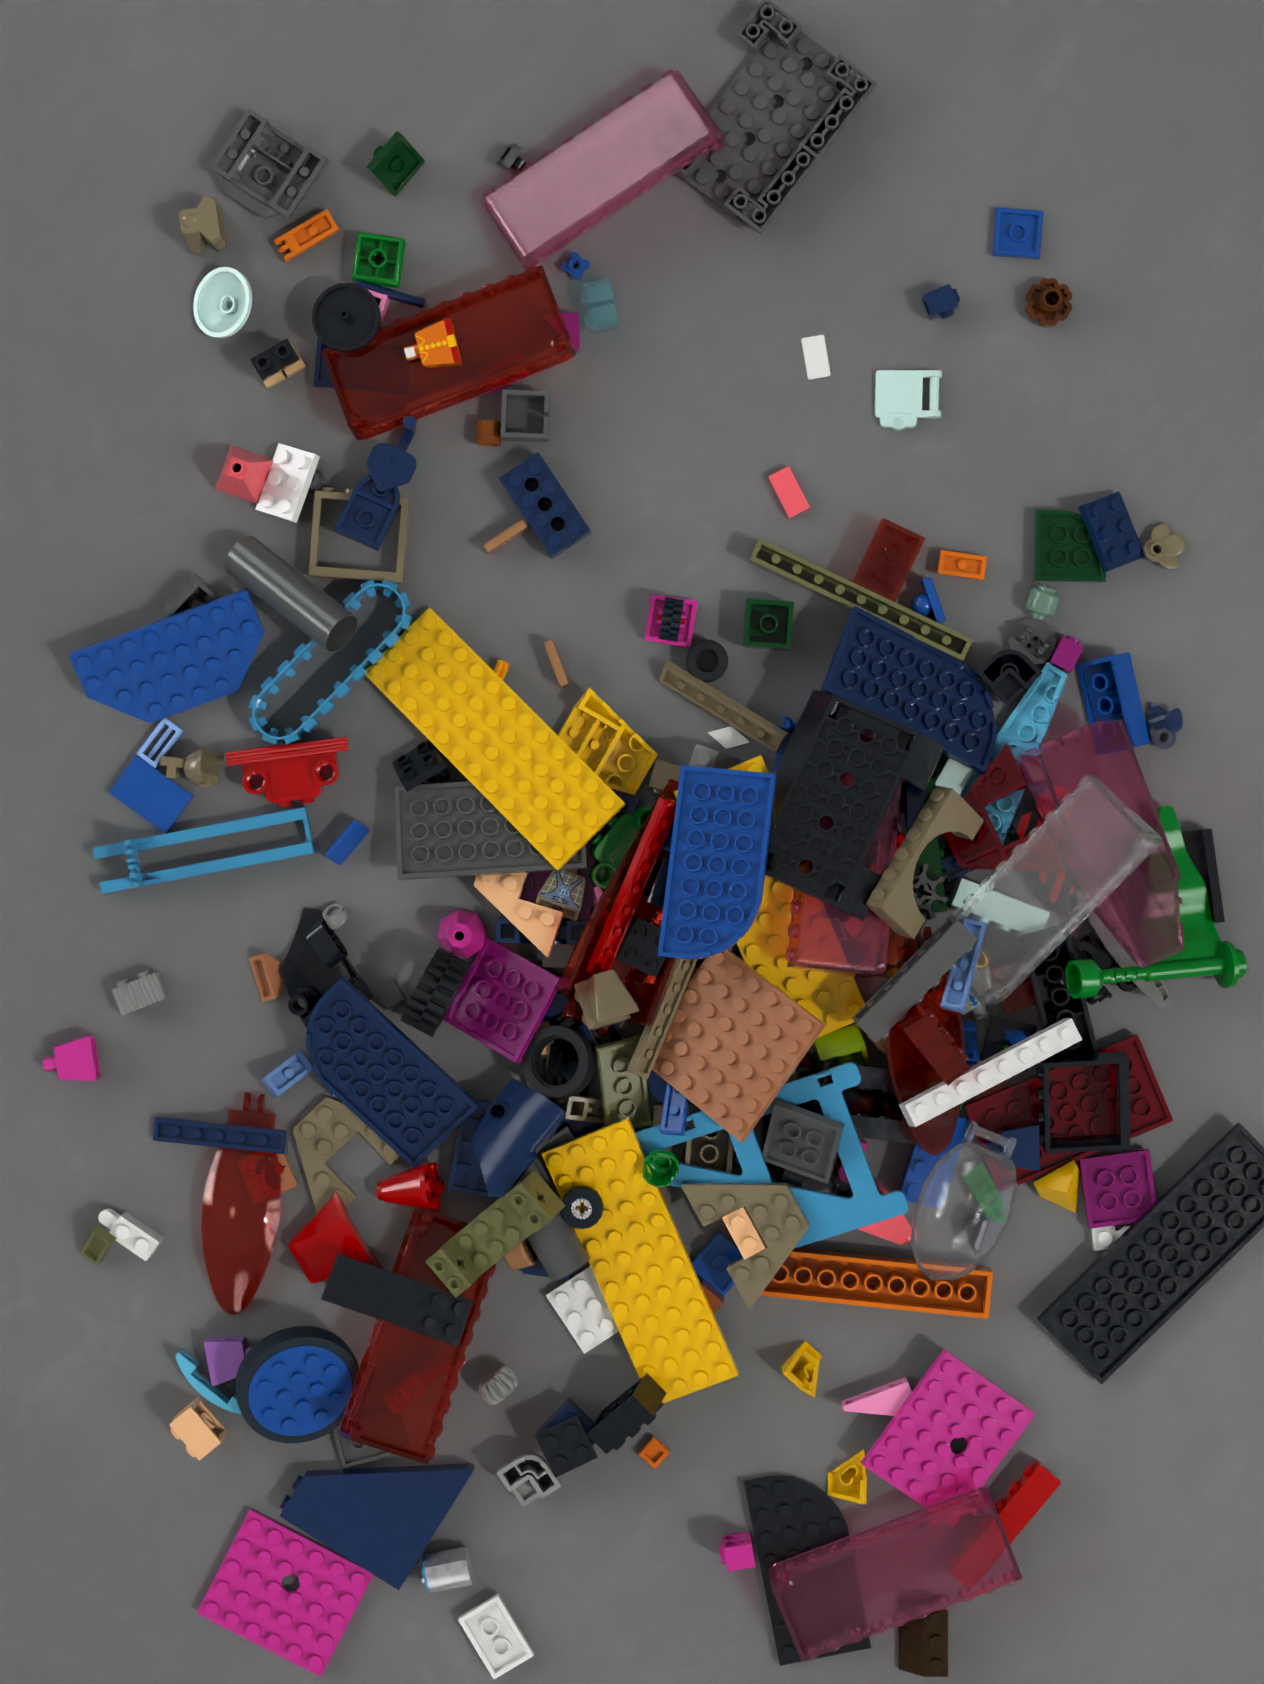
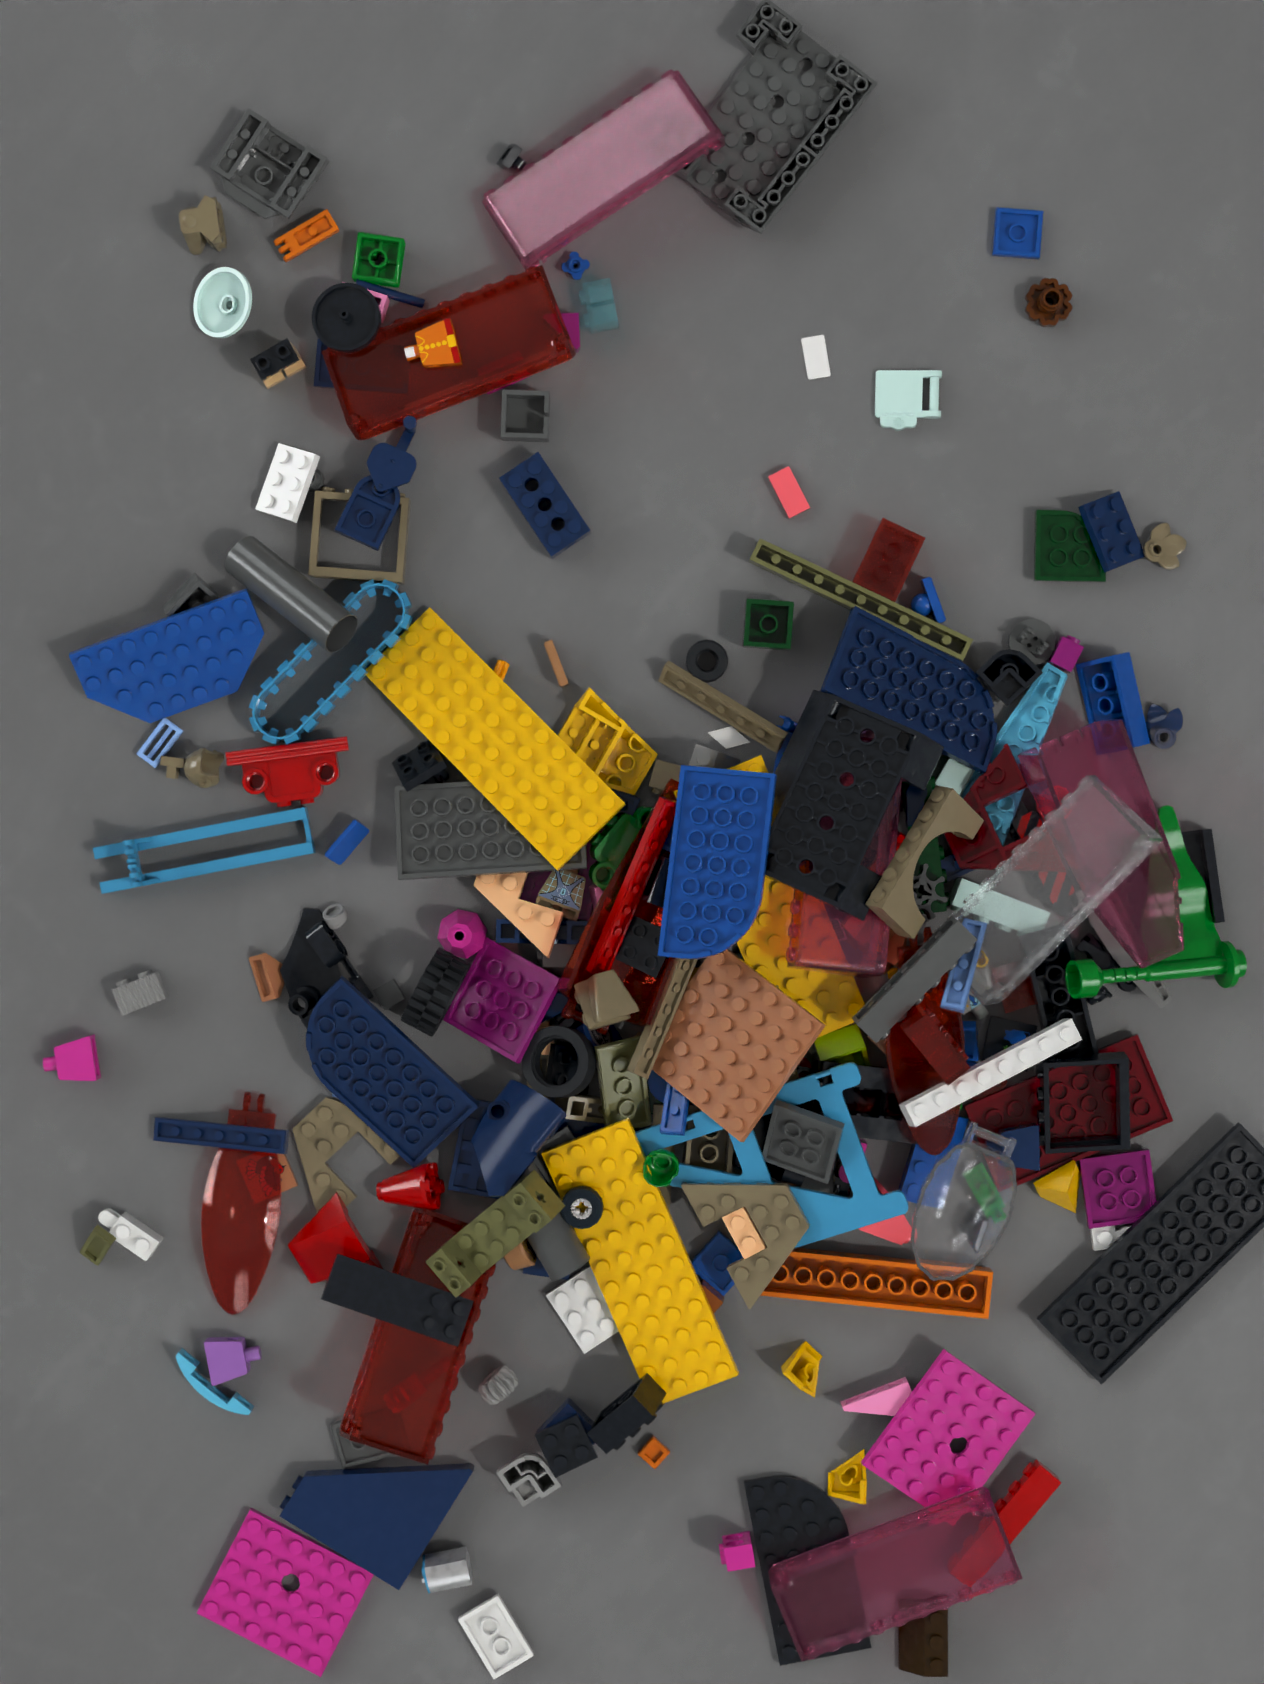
blue tile [109,755,194,834] -> none
light nougat brick [169,1396,228,1461] -> none
coral slope [215,445,273,504] -> none
blue wheel [235,1326,361,1443] -> none
medium blue plate [260,1051,313,1099] -> none
dark green tile [366,131,426,197] -> none
dark orange piece [476,420,501,447] -> none
medium nougat tile [483,520,528,554] -> none
dark pink plate [644,594,698,648] -> none
dark blue brick [921,284,960,320] -> none
orange plate [937,550,987,581] -> none
sand green head [1026,583,1060,620] -> none

